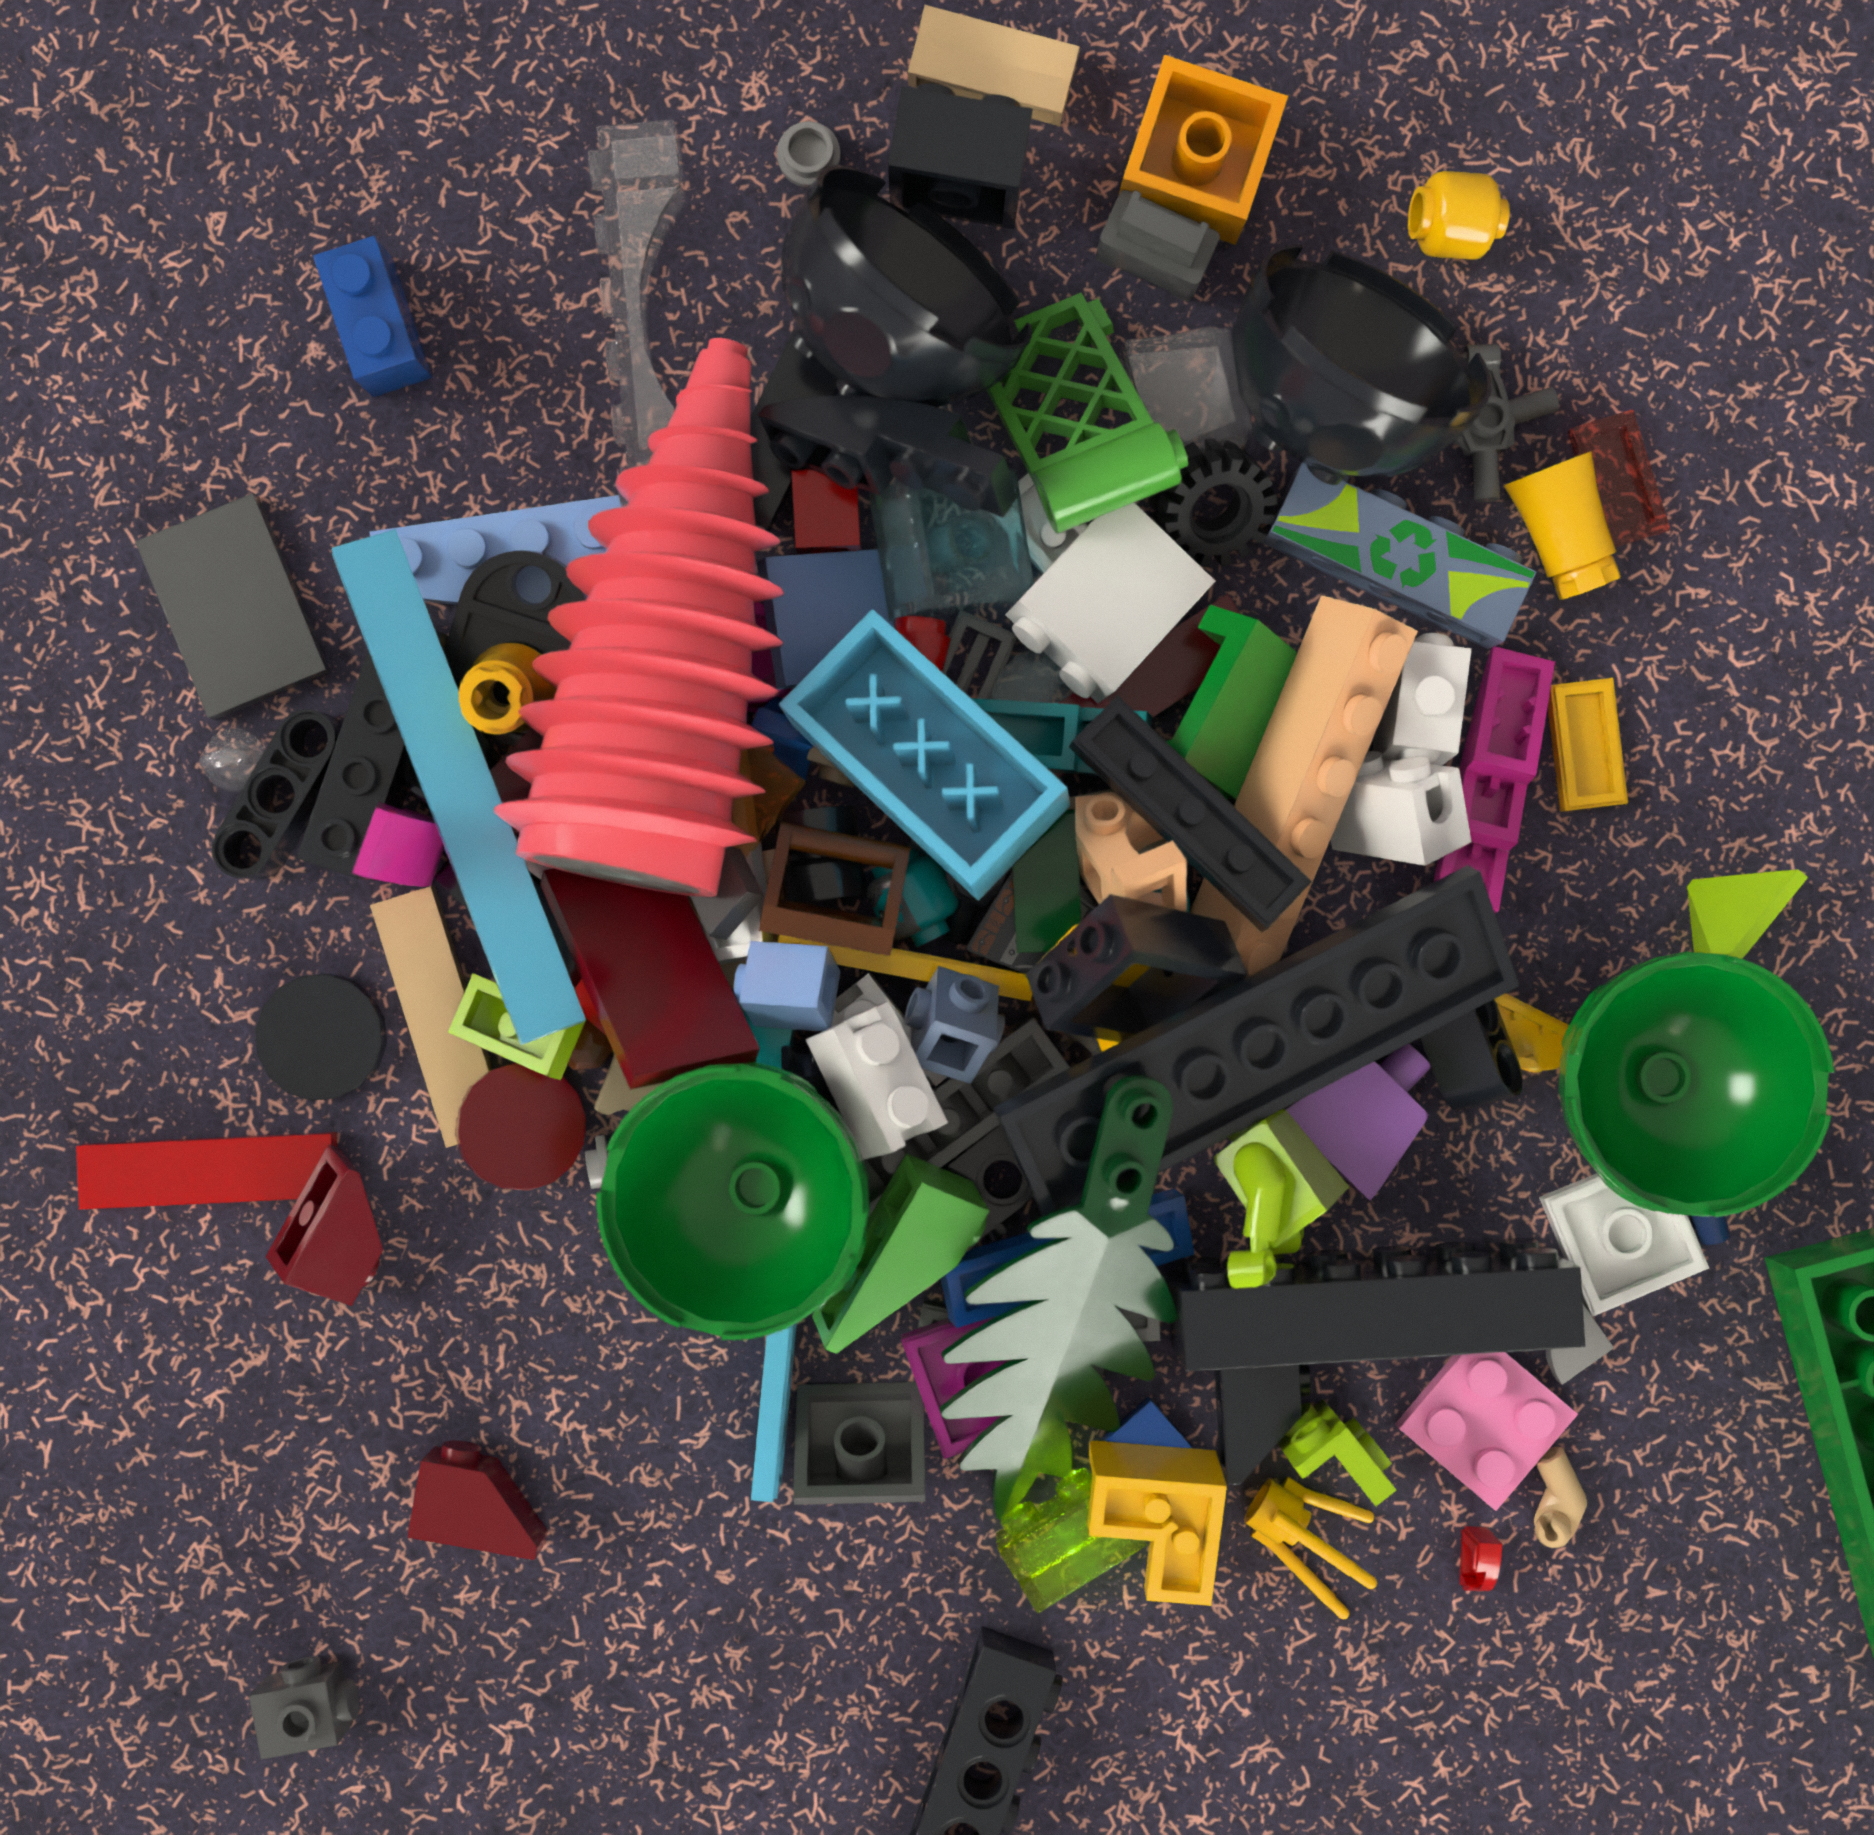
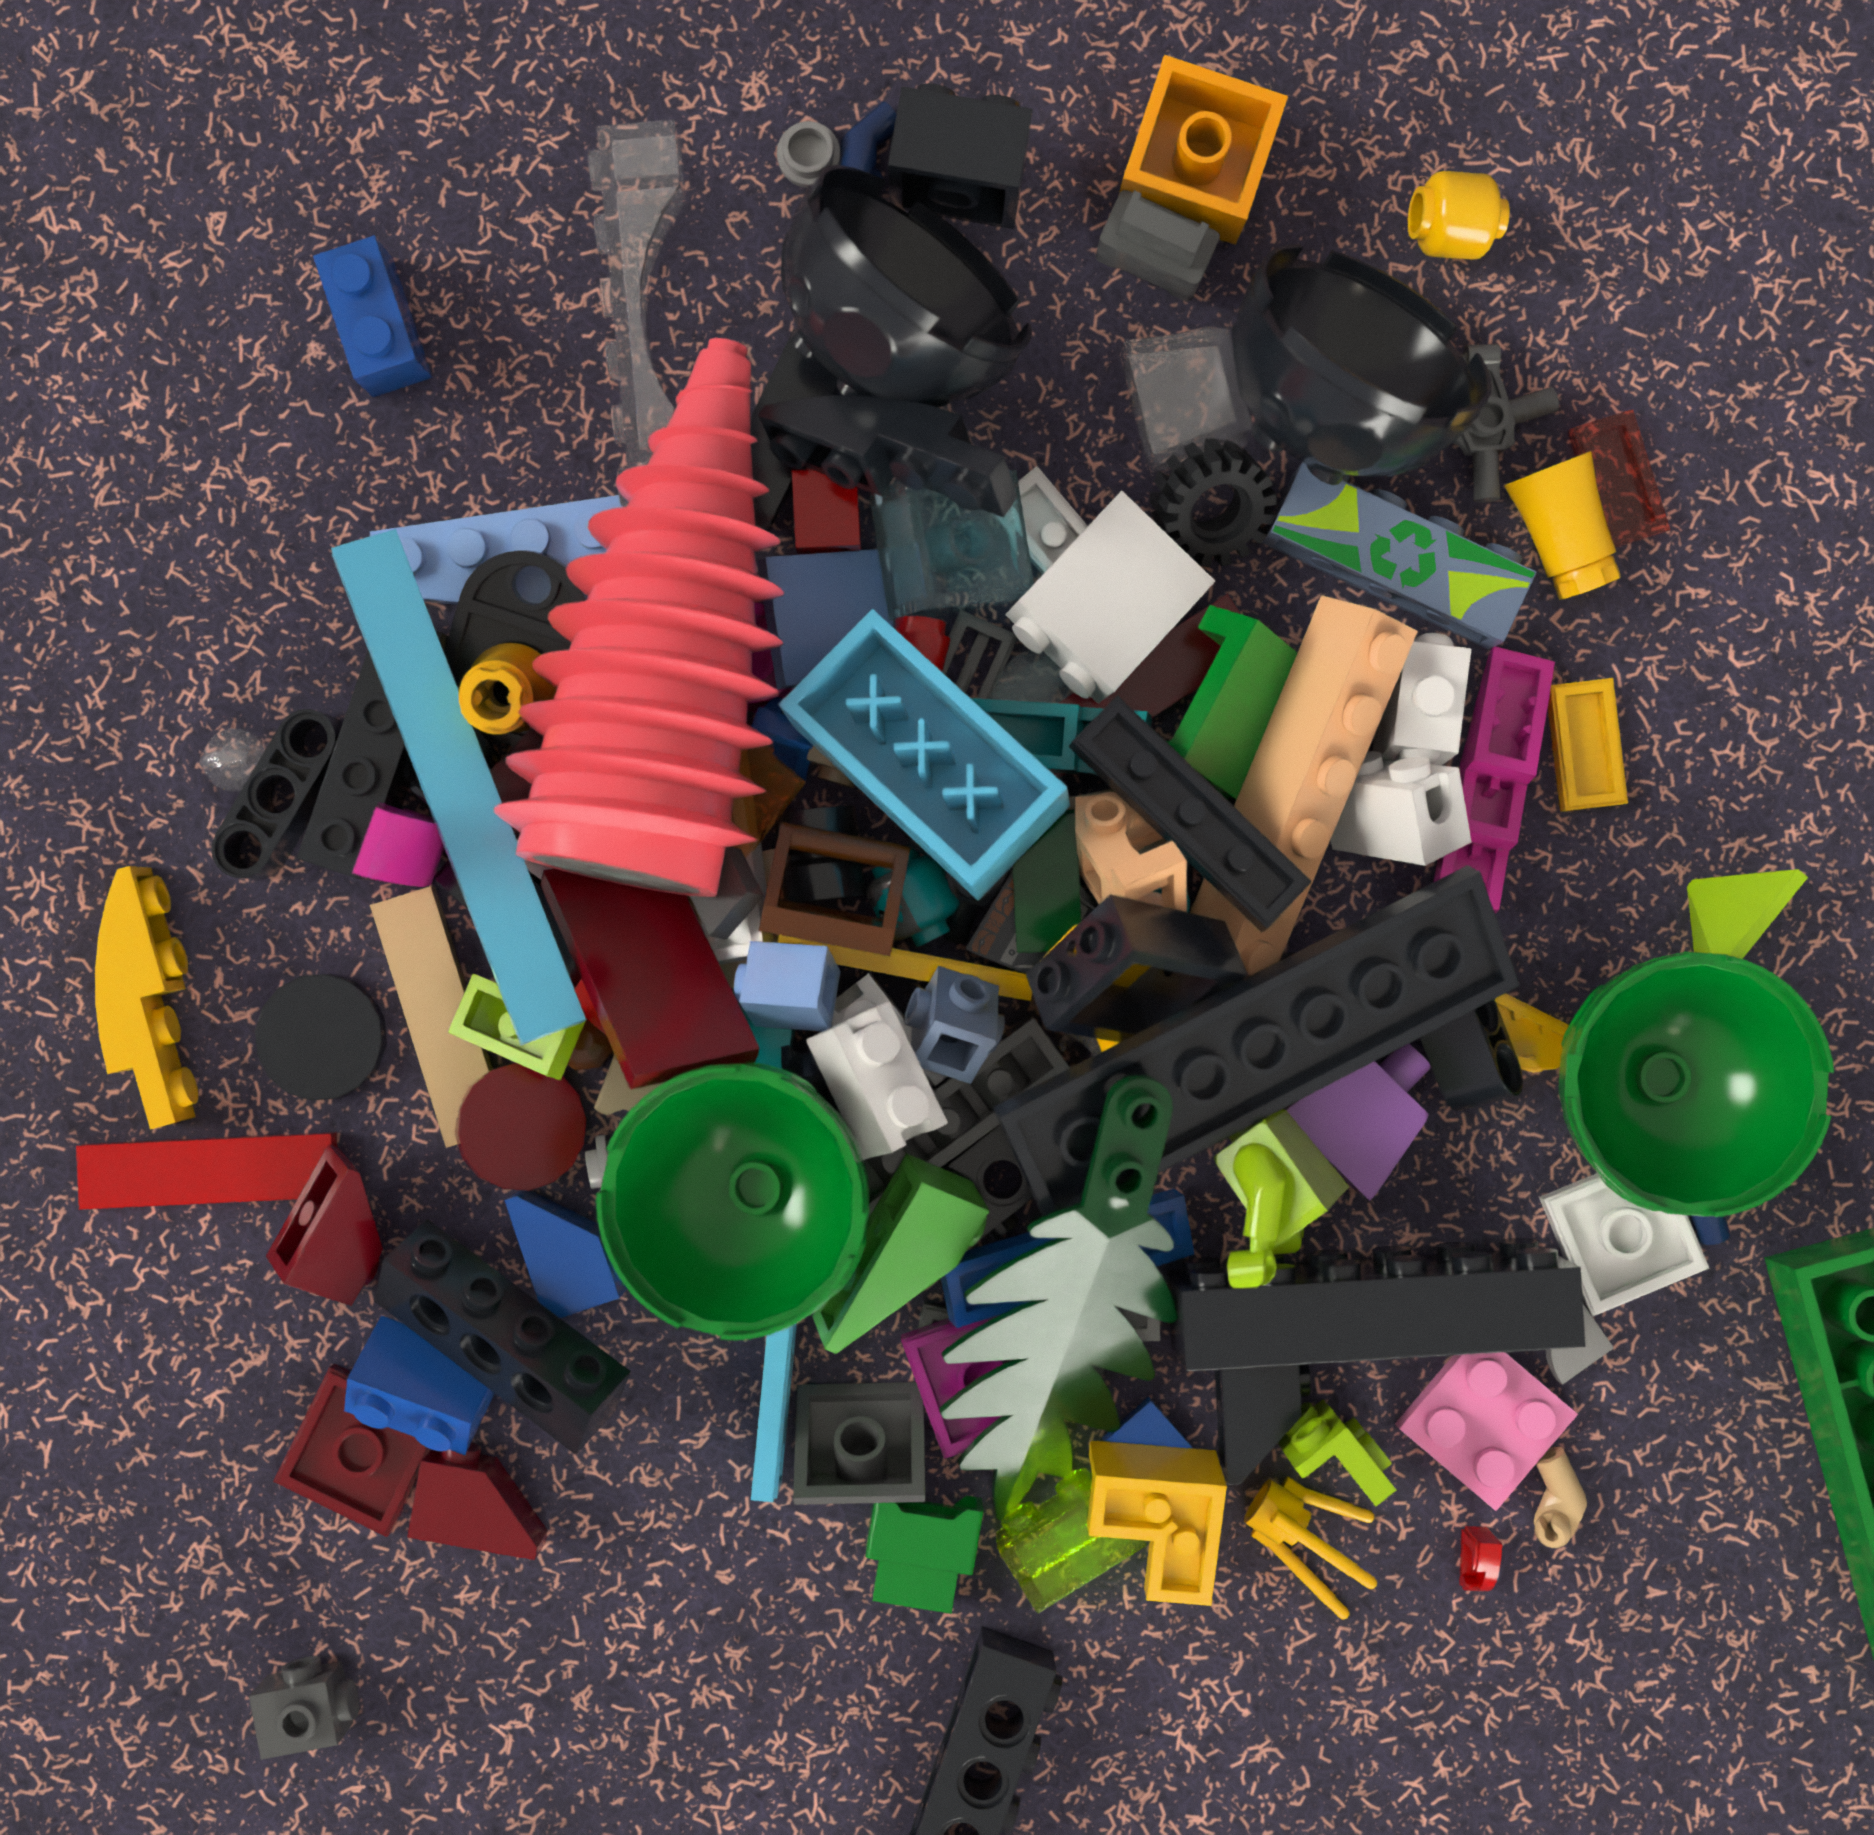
dark grey tile [135,493,331,720] -> none
tan piece [908,5,1080,126] -> none
bright green piece [987,293,1188,534] -> none
none -> yellow slope [95,866,198,1130]
none -> dark red tile [273,1364,432,1537]
none -> blue brick [344,1315,494,1455]
none -> black brick [374,1219,631,1455]
none -> blue slope [504,1190,627,1318]
none -> dark blue arm [839,101,897,179]
none -> green piece [865,1495,984,1614]

